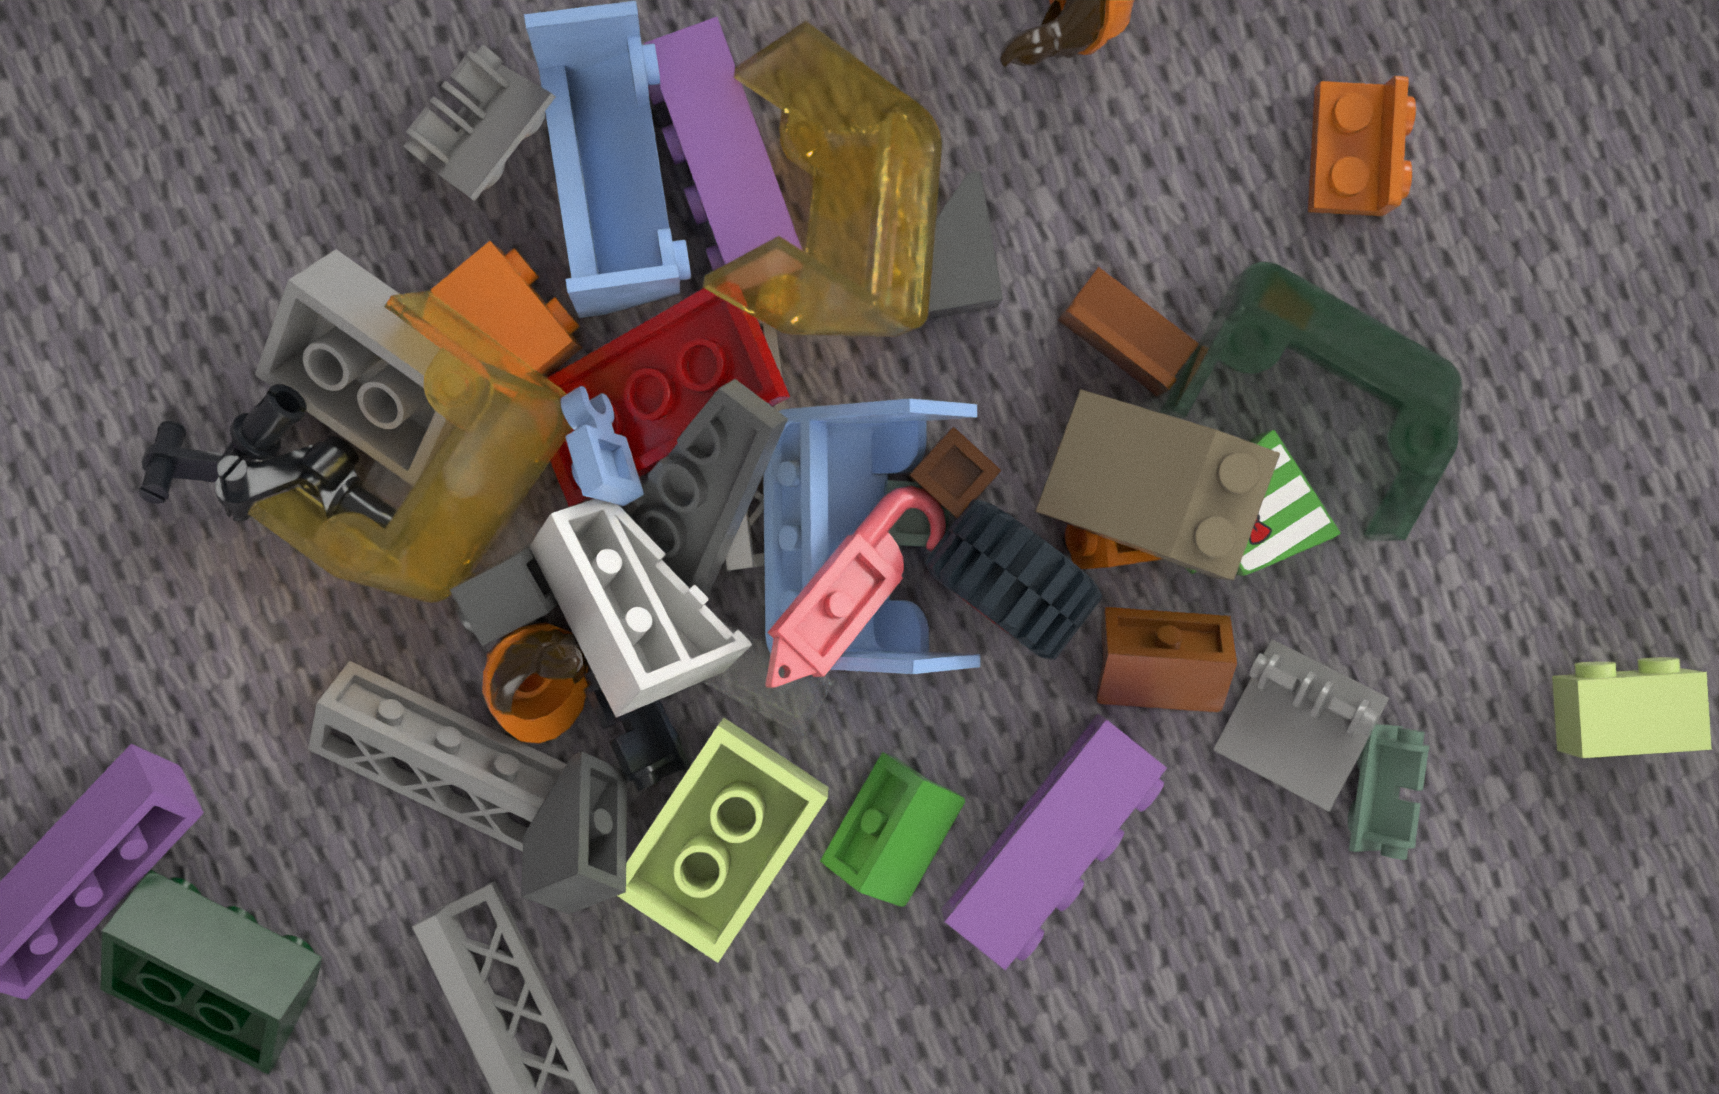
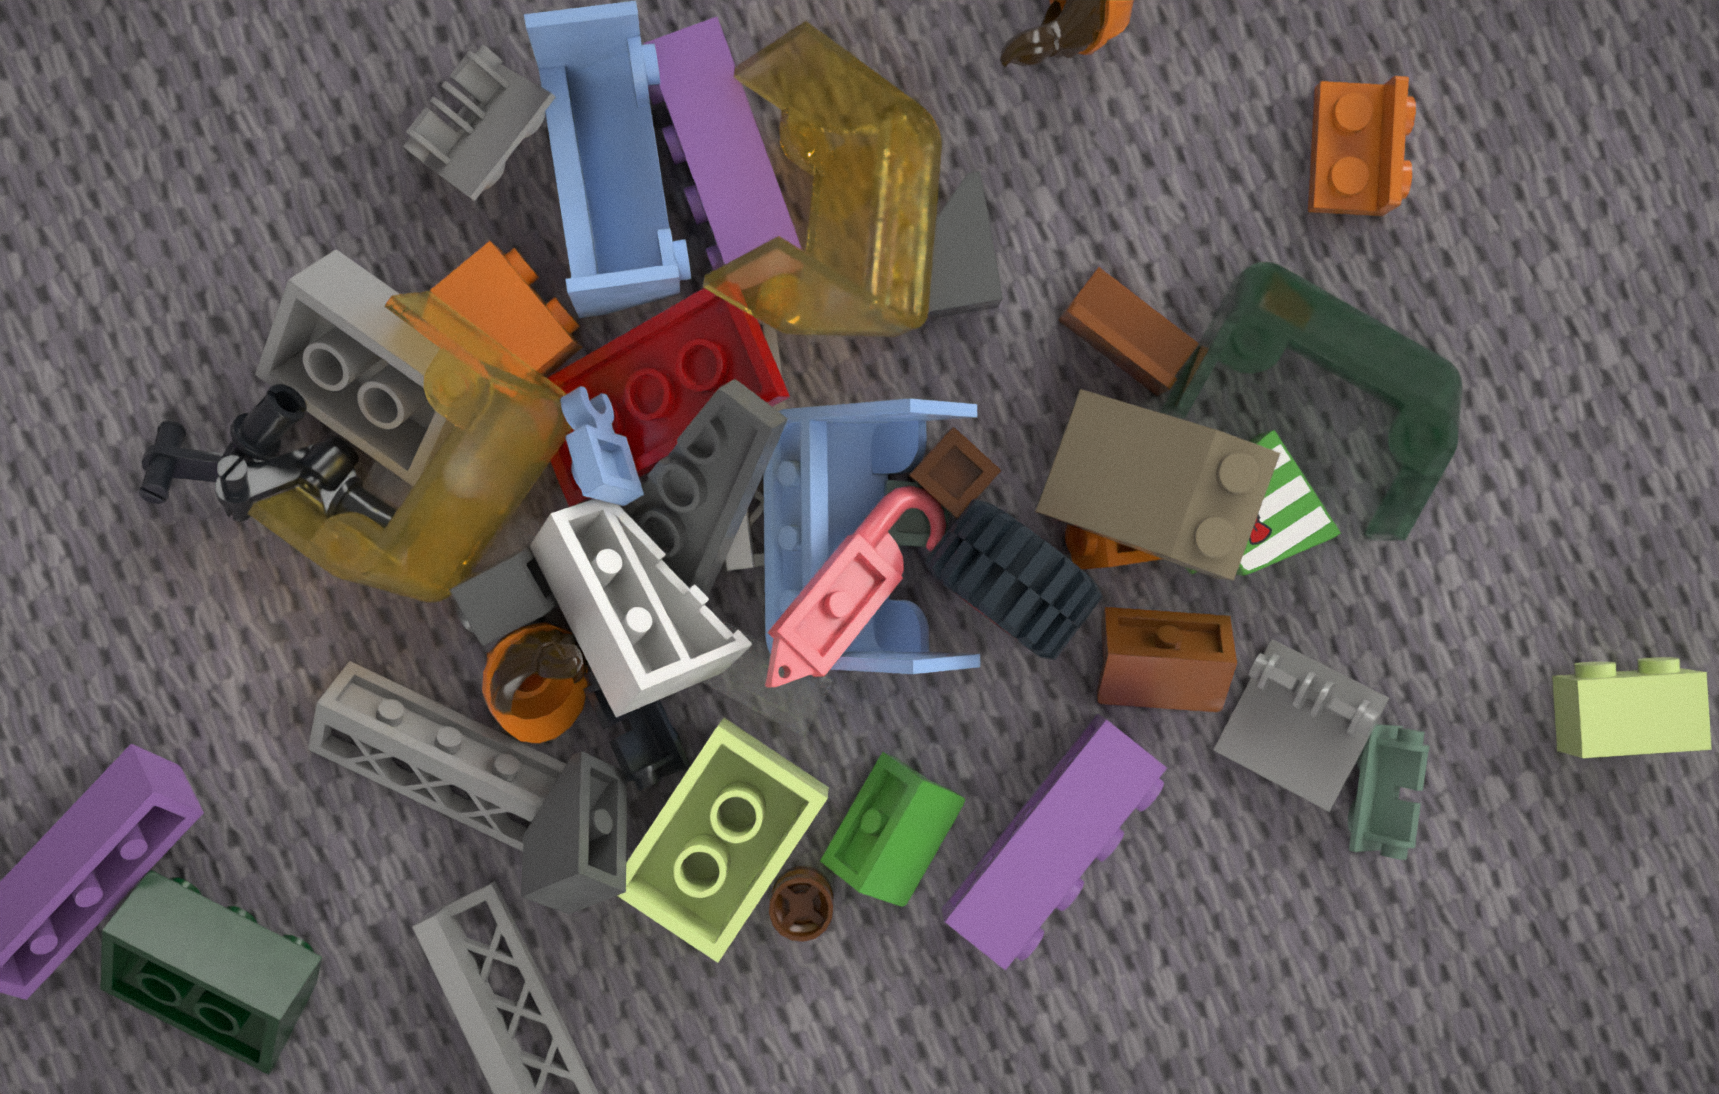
none -> reddish brown wheel [769,866,834,942]

